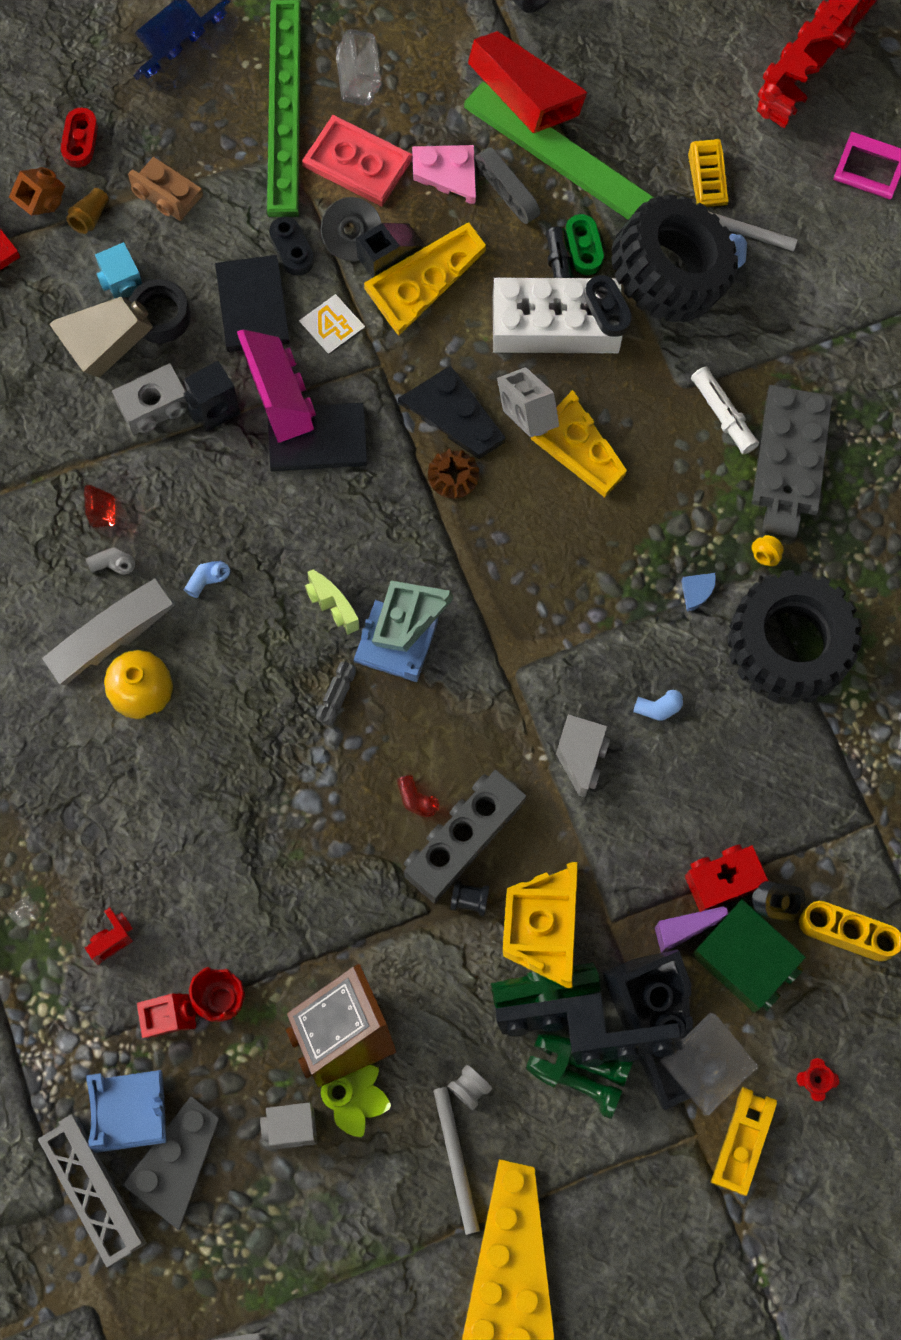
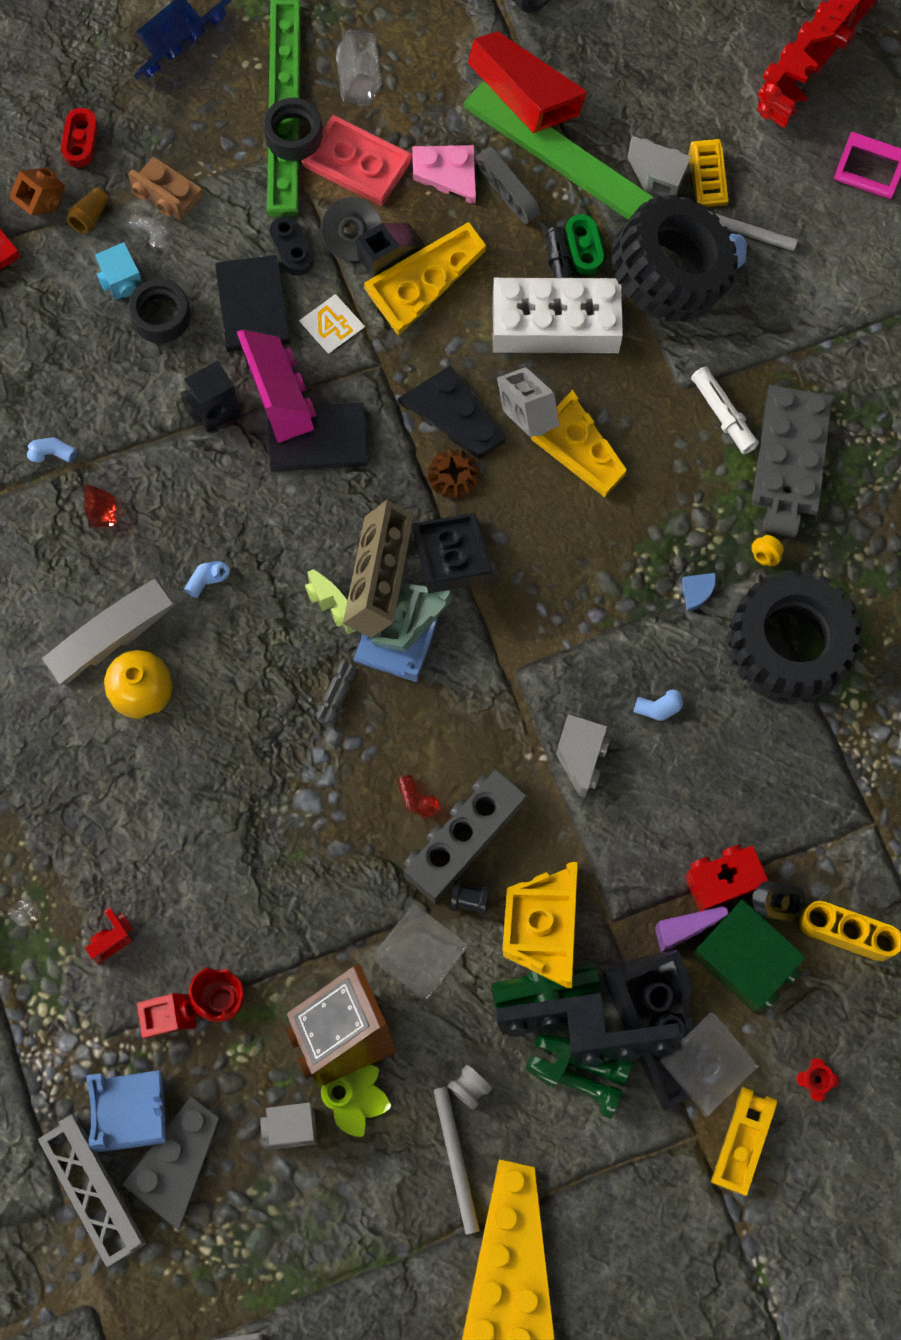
slope [49,297,153,378] -> none
light grey arm [85,547,135,574] -> none
light grey brick [112,363,189,435] -> none
black plate [585,275,631,337] -> none
none -> light blue arm [27,437,78,463]
none -> clear arm [129,213,168,248]
none -> black tyre [263,97,323,161]
none -> dark tan brick [343,500,414,638]
none -> clear tile [371,903,469,1002]
none -> black tile [412,513,494,594]
none -> light grey slope [627,136,691,197]

